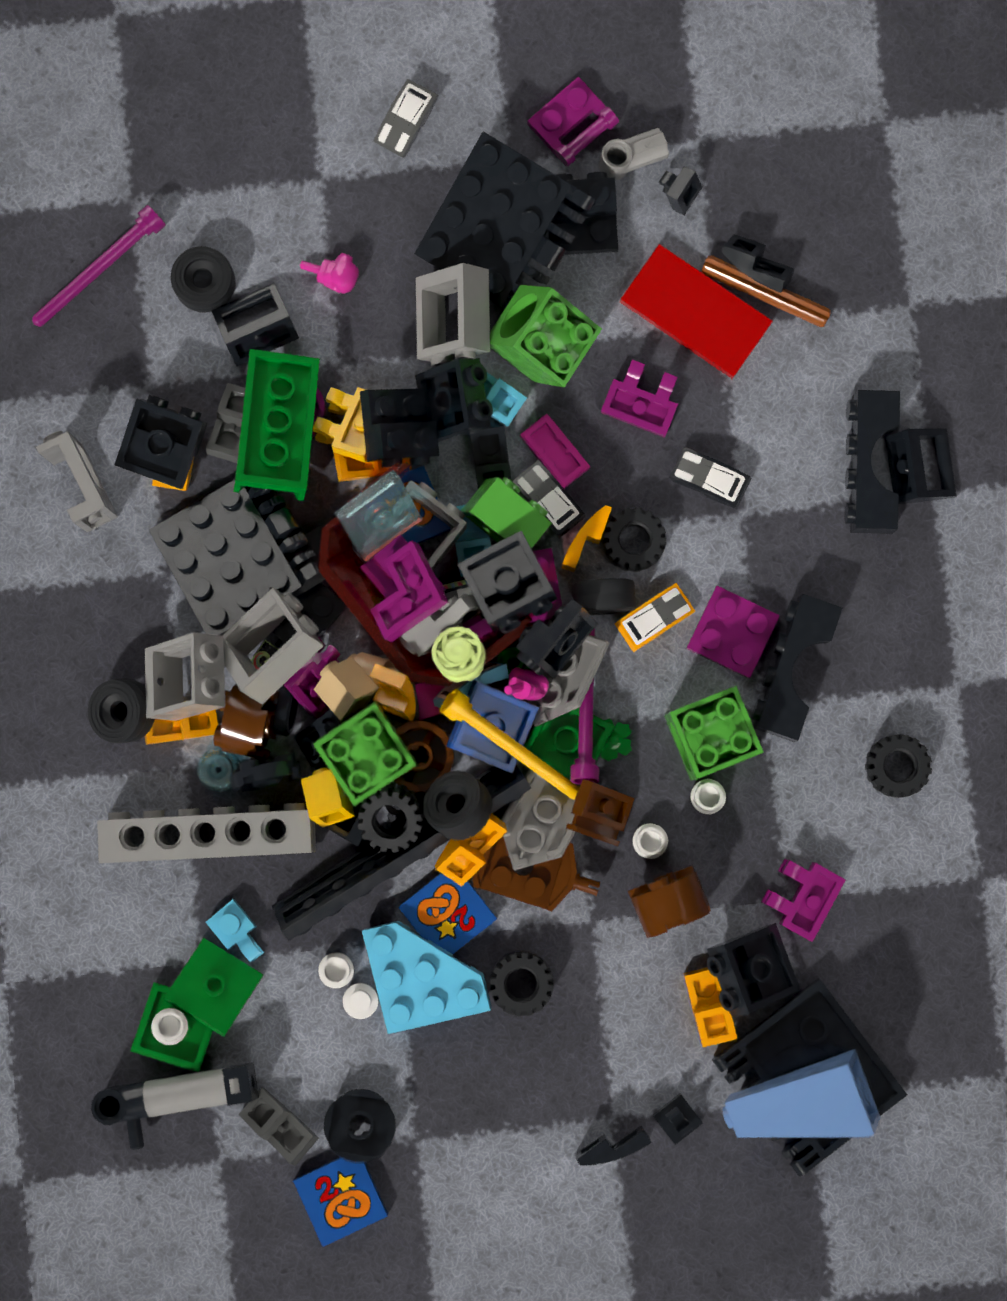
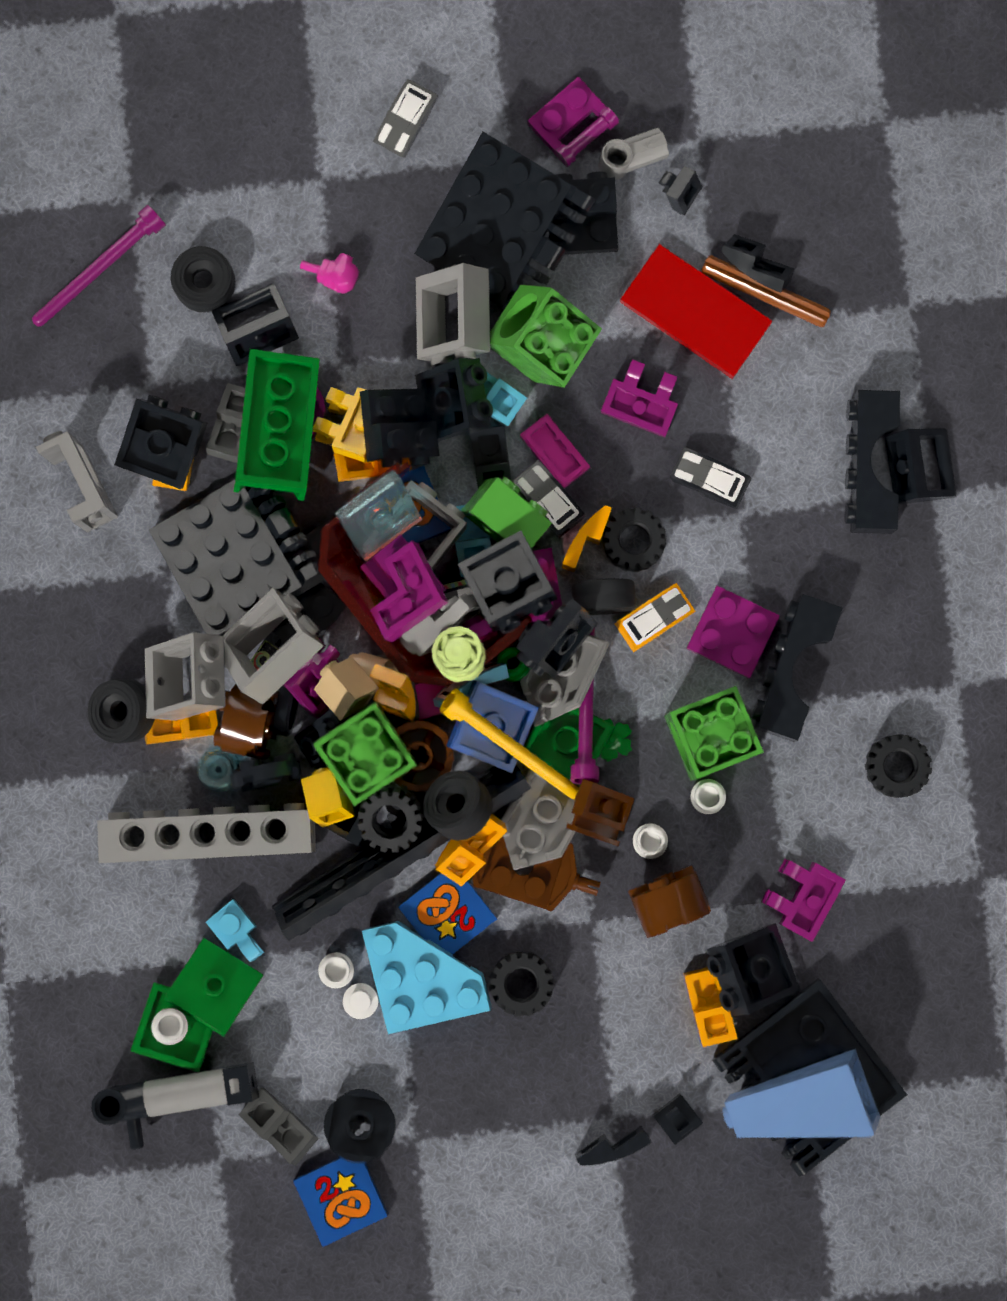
dark pink piece [504,667,549,701] -> none

